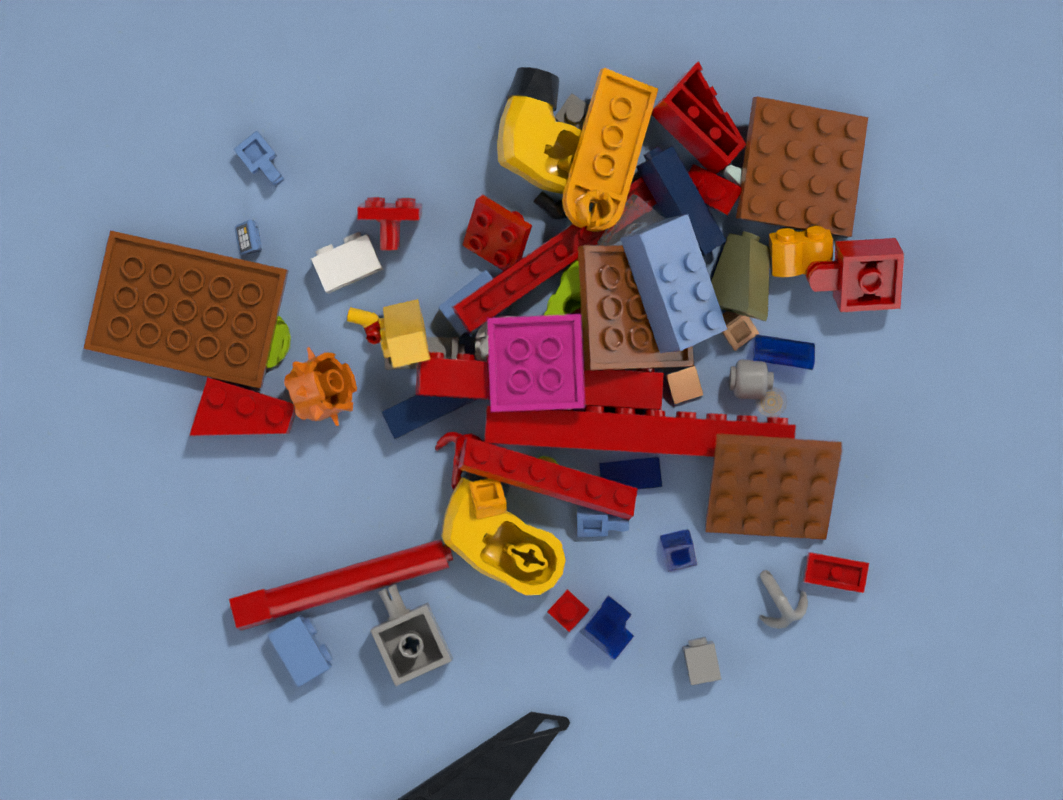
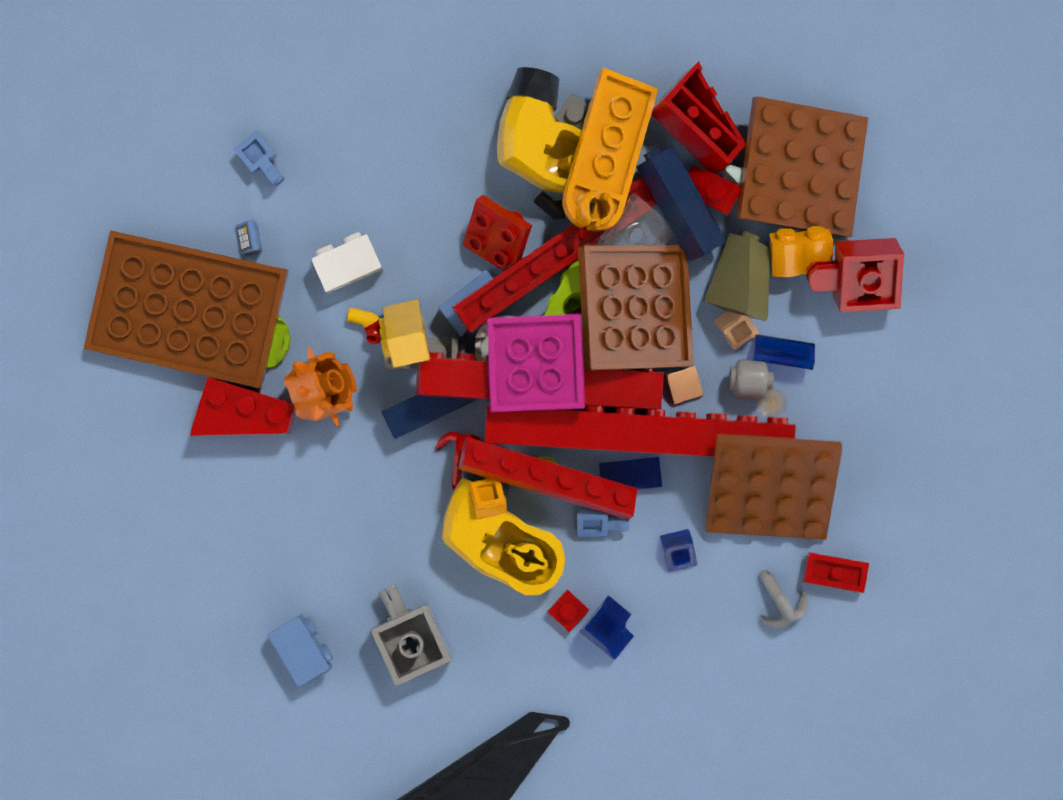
red brick [229,539,454,631] -> none
red plate [357,197,422,250] -> none
medium blue brick [620,214,727,353] -> none
light grey brick [683,637,721,685] -> none

